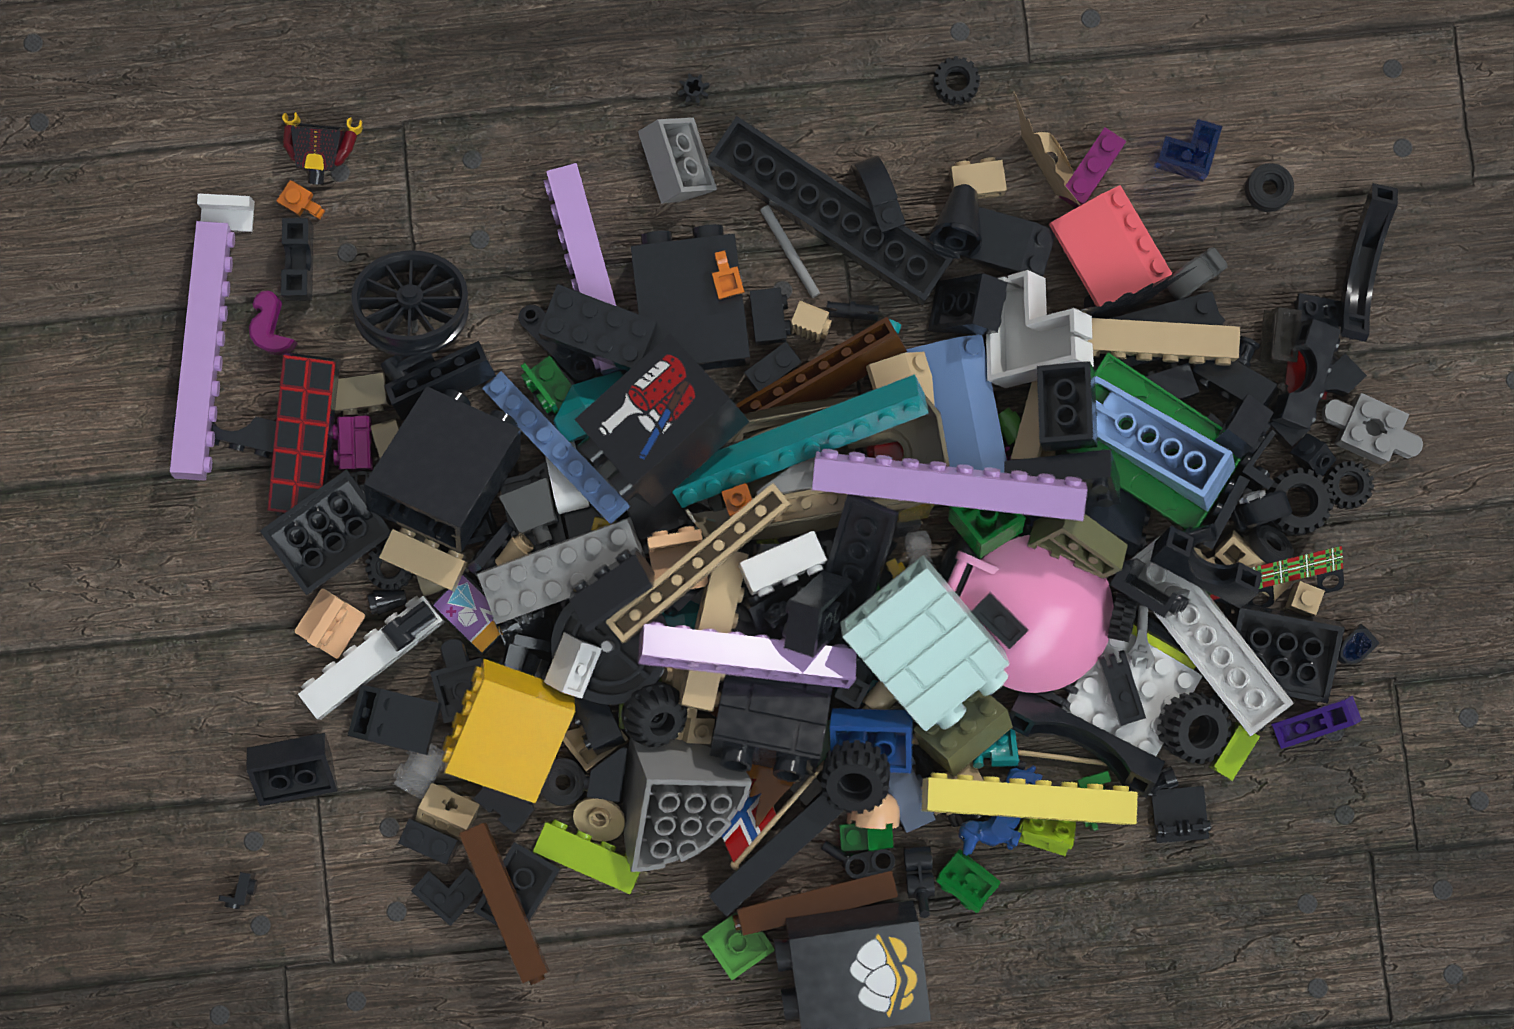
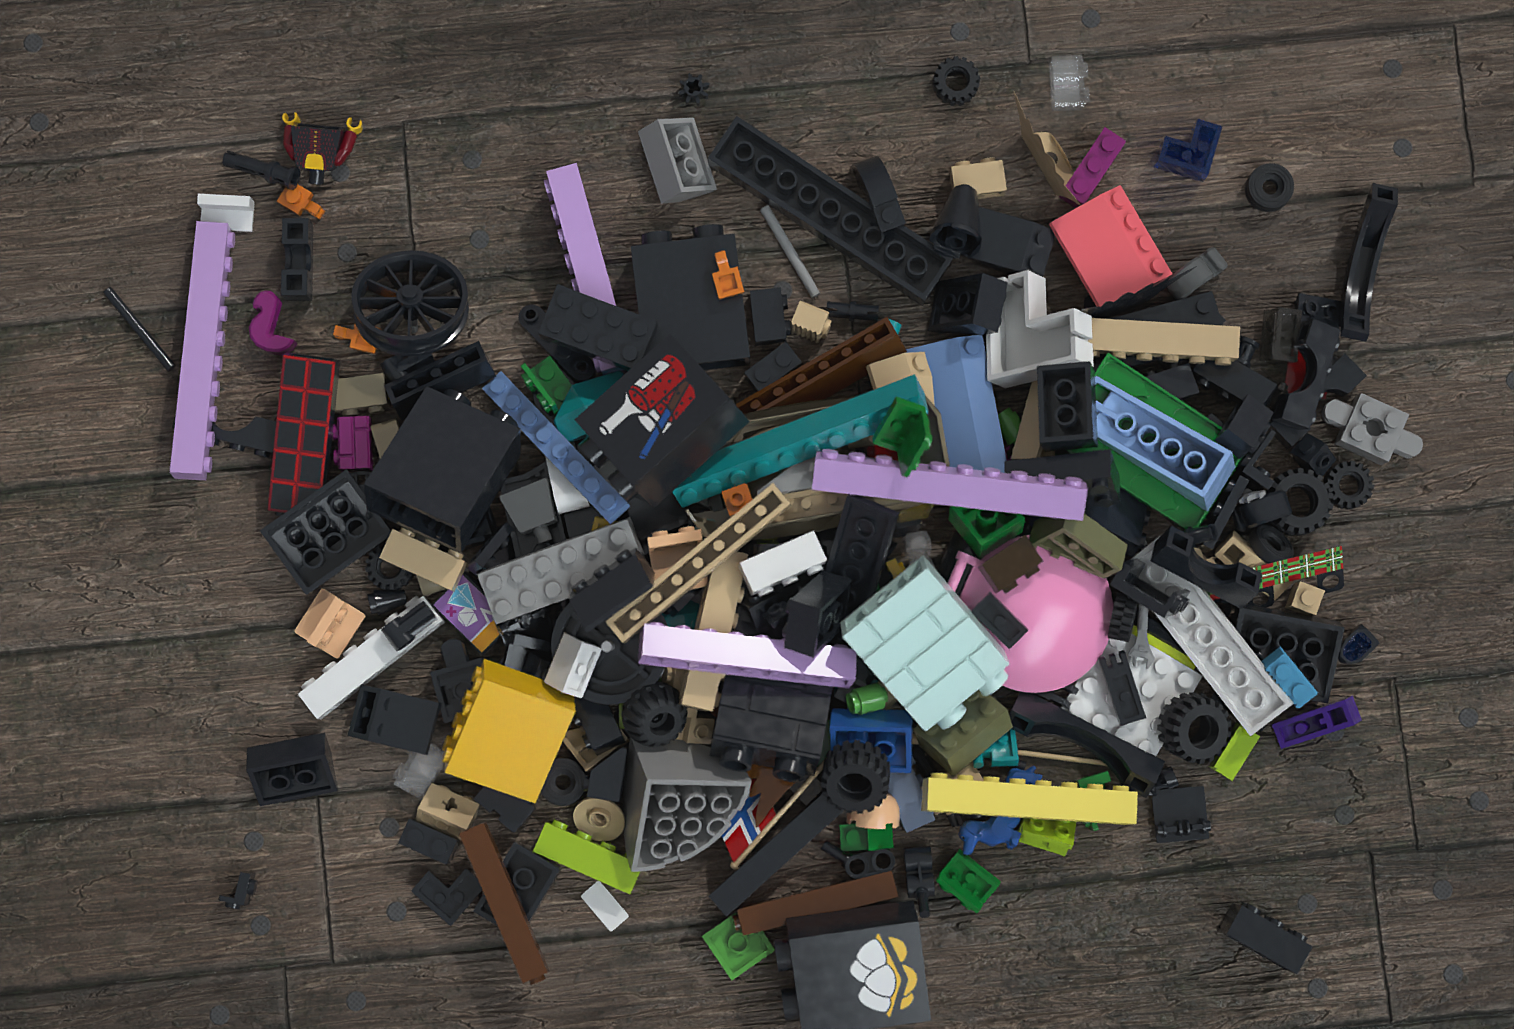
tan cone [495,533,534,565] -> none
none -> black bar [103,287,176,372]
none -> black pin [222,150,300,190]
none -> orange plate [333,325,381,354]
none -> white sticker [581,881,629,932]
none -> bright green brick [846,683,888,715]
none -> green bracket [872,397,932,478]
none -> dark brown brick [978,535,1043,594]
none -> clear brick [1049,55,1089,111]
none -> black brick [1217,902,1313,975]
none -> dark azure brick [1261,647,1318,708]

